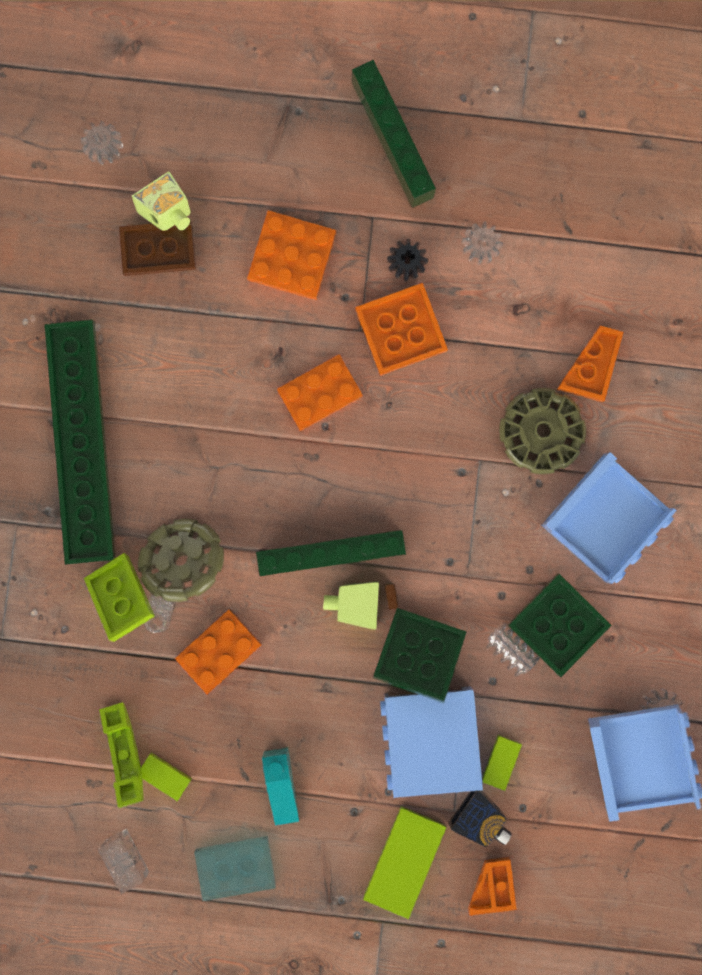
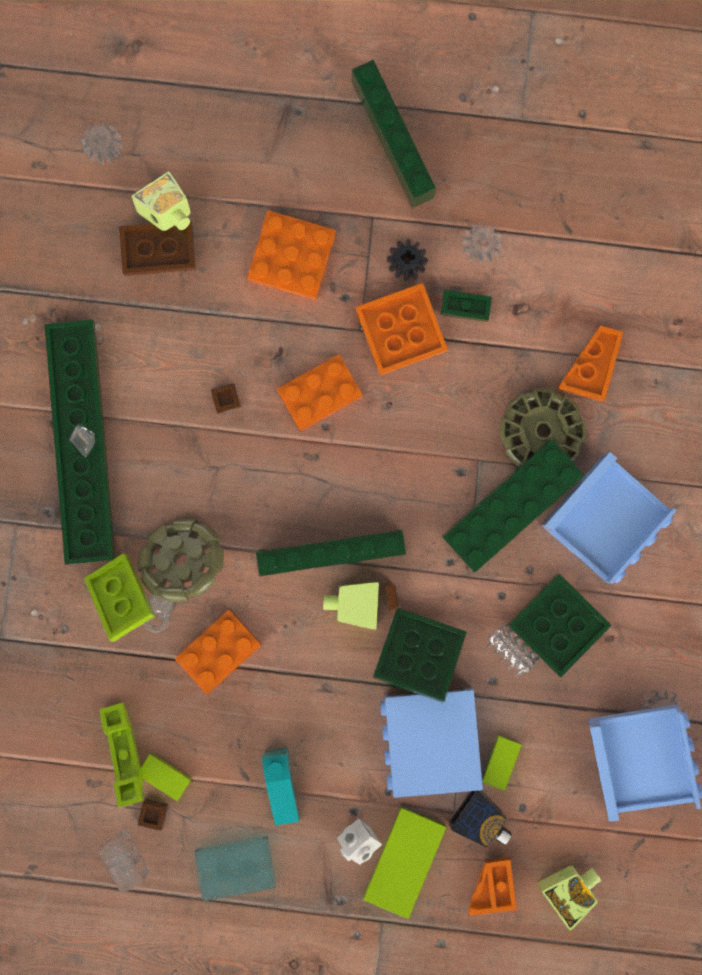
none -> clear slope [70,425,95,457]
none -> reddish brown tile [138,799,168,831]
none -> reddish brown tile [211,383,241,414]
none -> white brick [337,818,382,864]
none -> dark green plate [440,290,492,322]
none -> dark green plate [442,439,585,573]
none -> torso [537,866,602,931]

